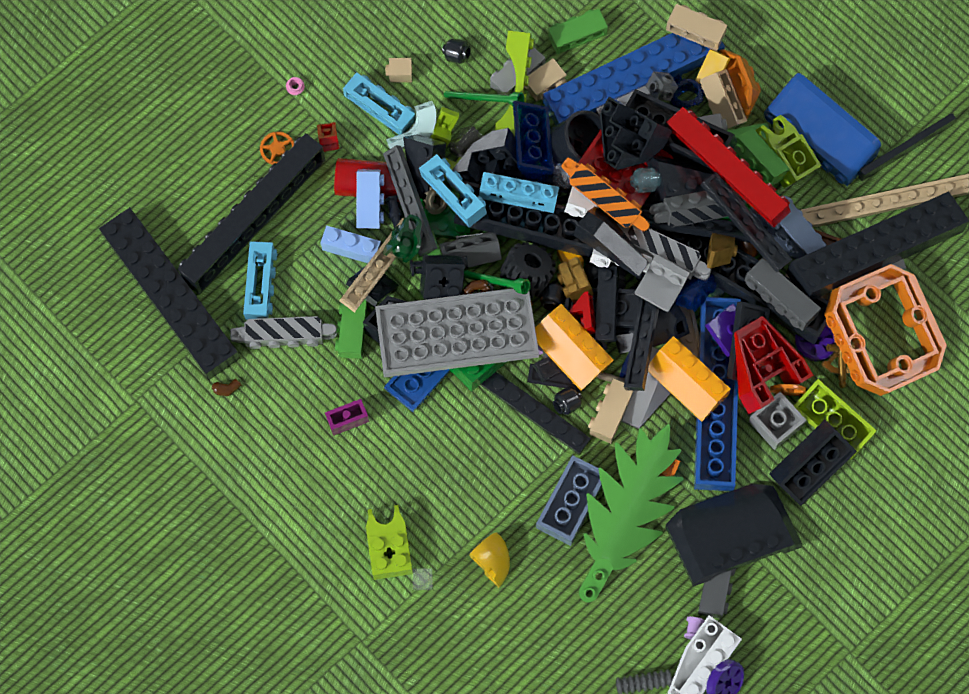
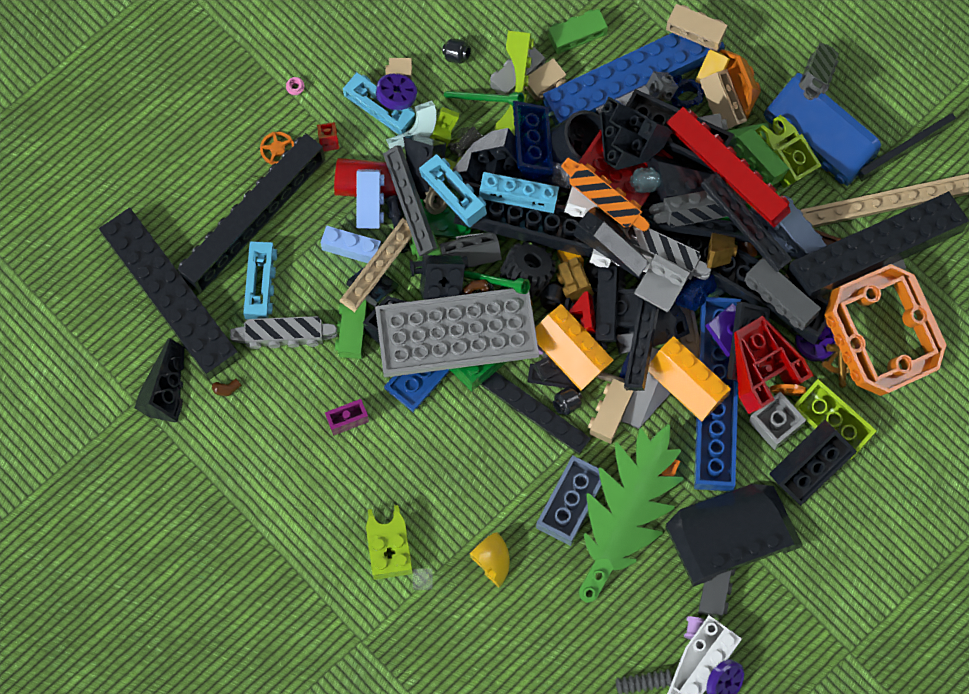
dark green piece [383,214,422,263] -> none
none -> black wedge [134,338,184,423]
none -> dark purple wheel [376,73,417,110]
none -> dark grey hinge [799,43,839,100]

